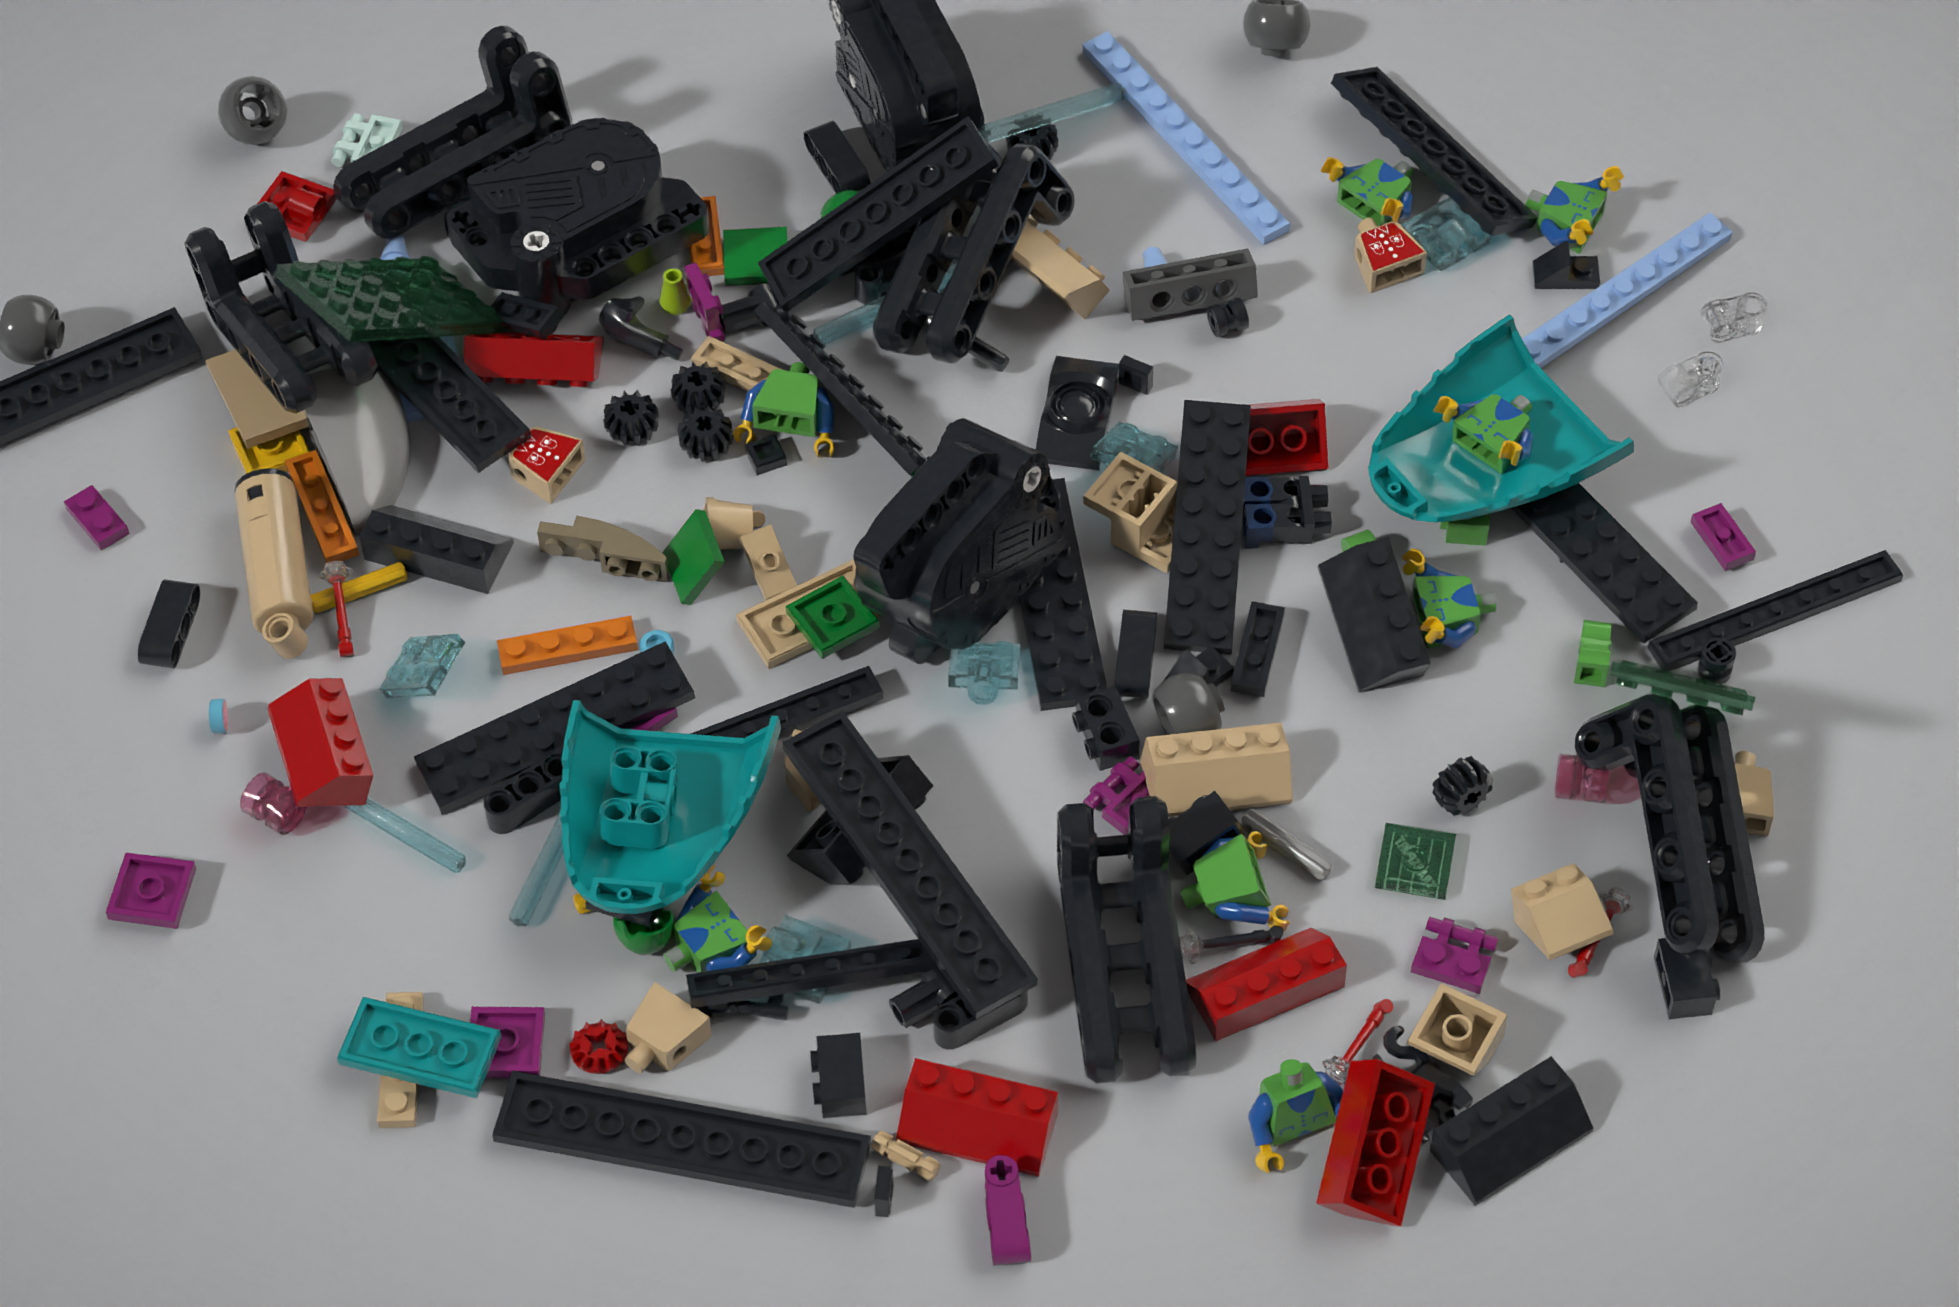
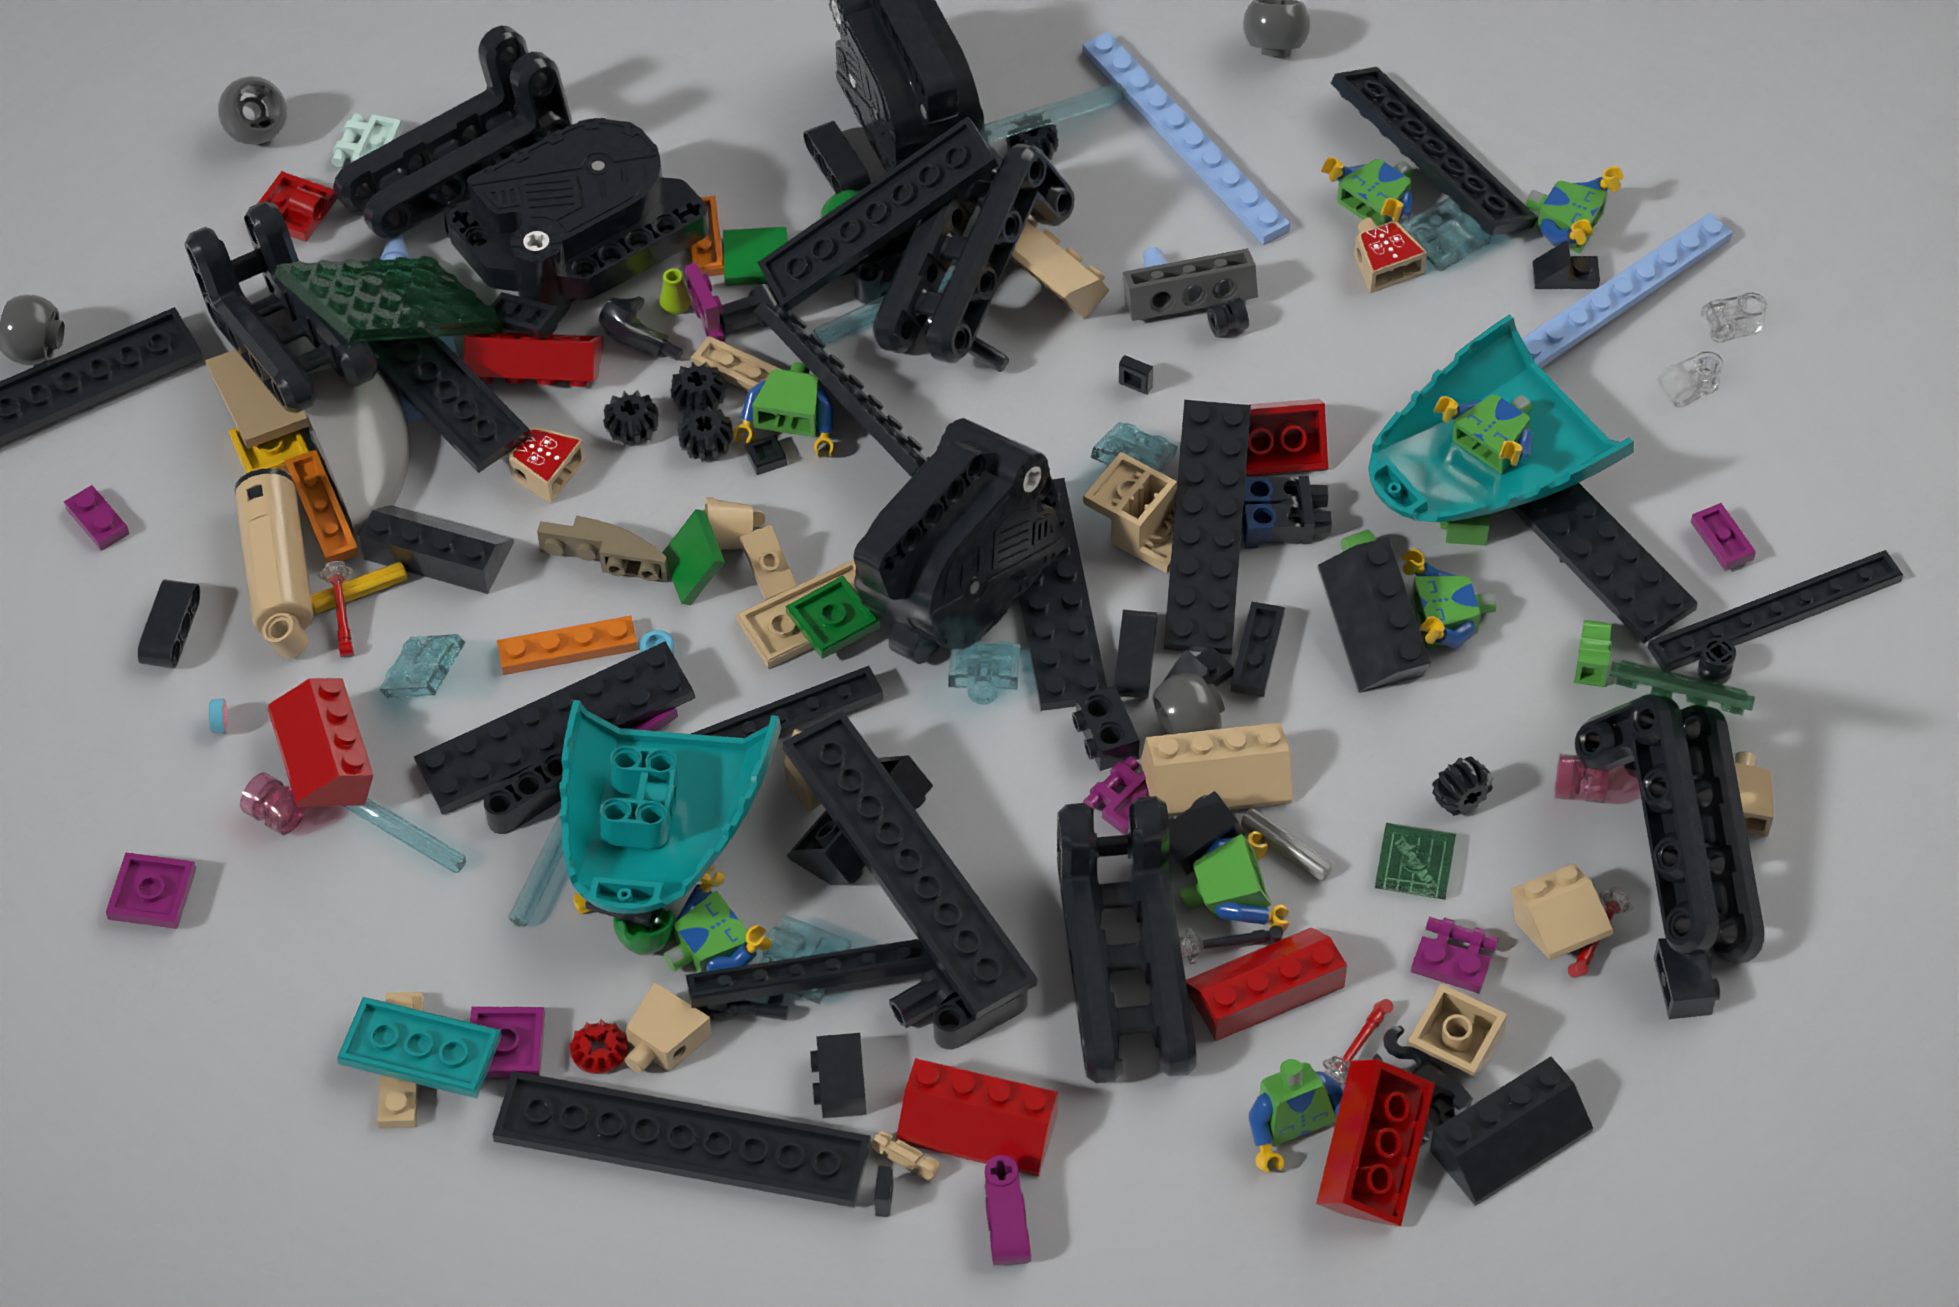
black slope [1035,355,1119,471] -> none

